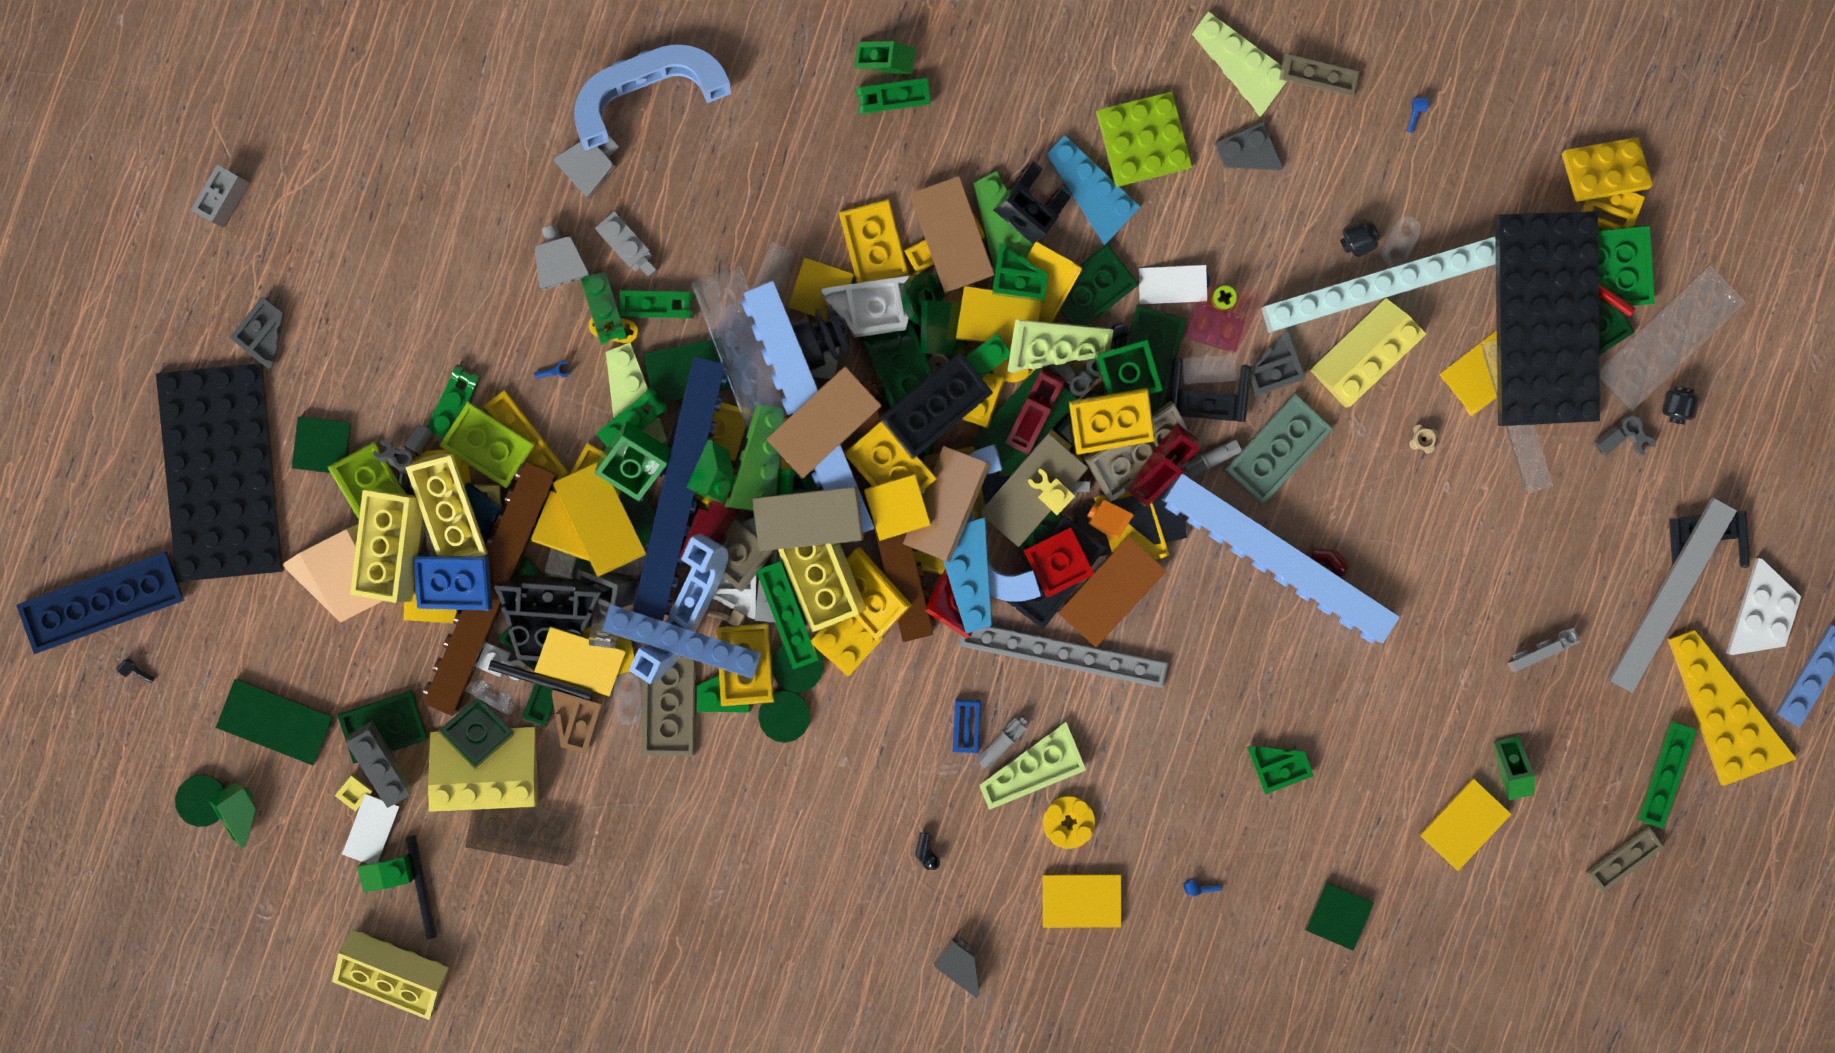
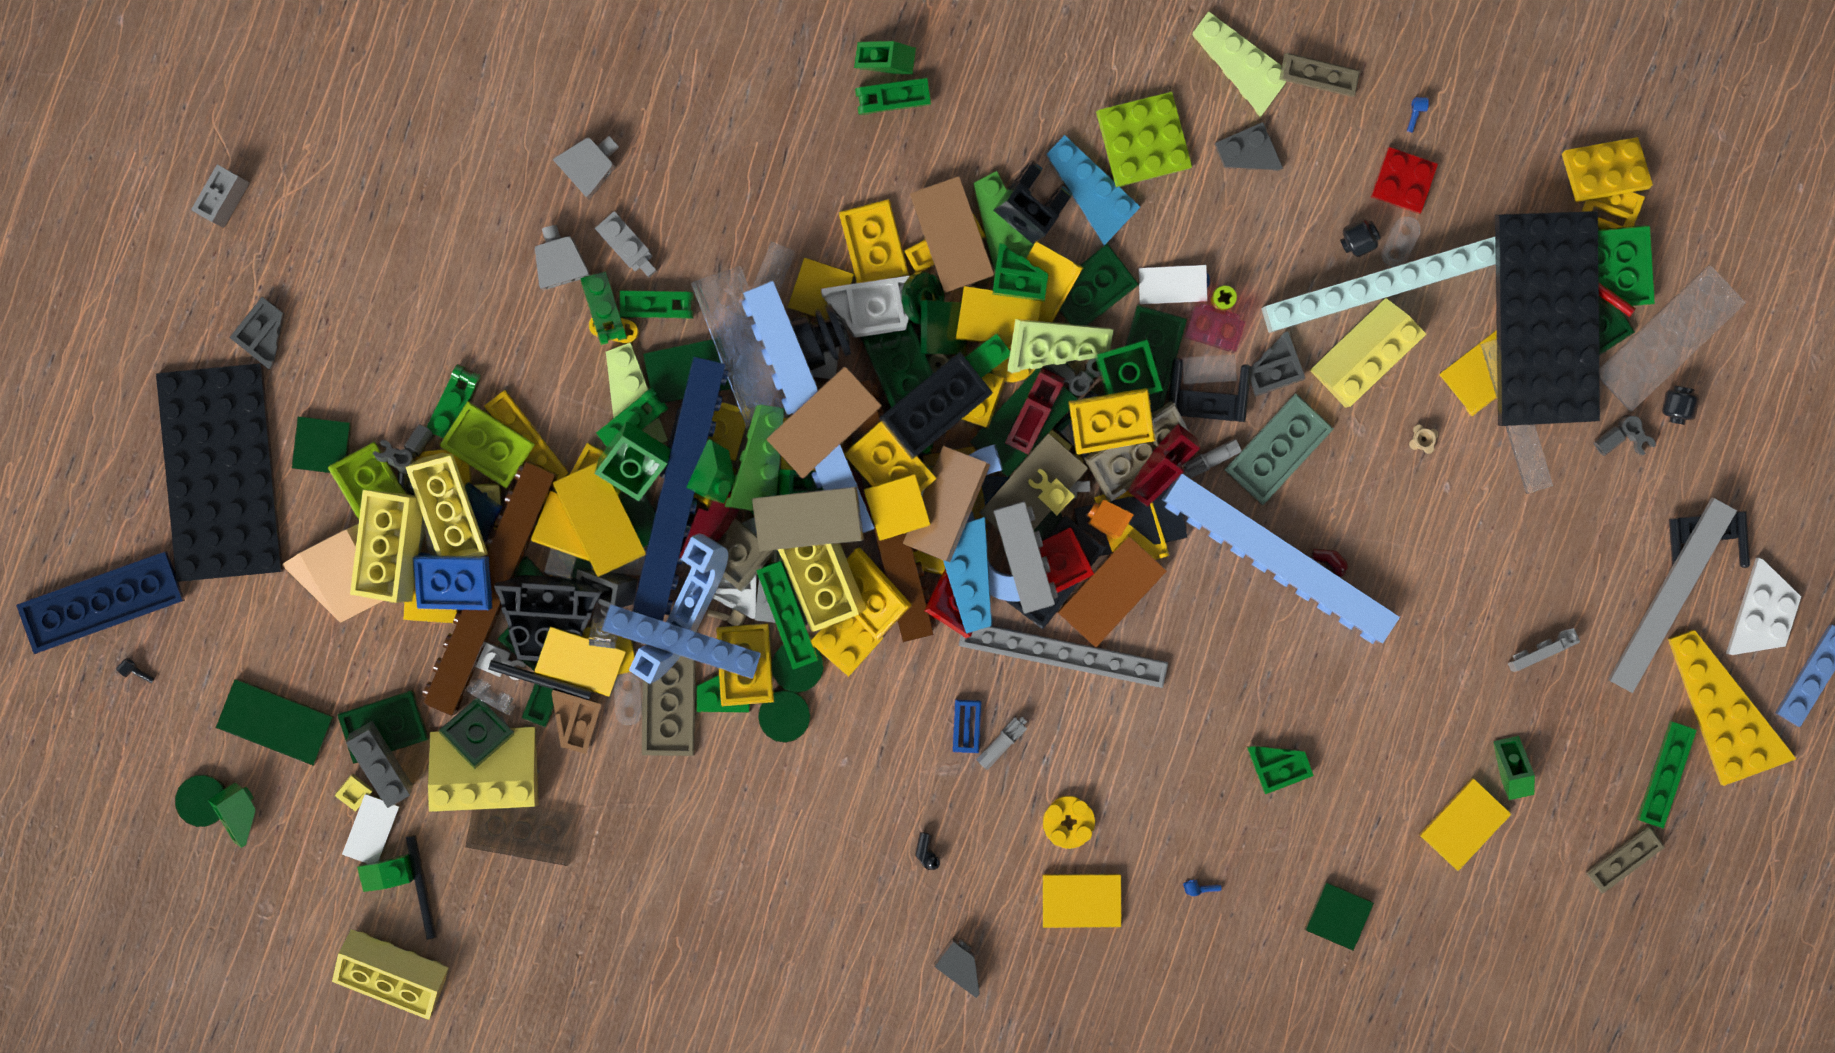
blue hand [534,361,571,379] -> none
light blue arch [574,45,731,151] -> none
yellowish green wing [979,722,1086,810] -> none
black hand [1111,322,1129,349] -> none
none -> light grey wedge [994,501,1058,613]
none -> red plate [1370,147,1438,214]

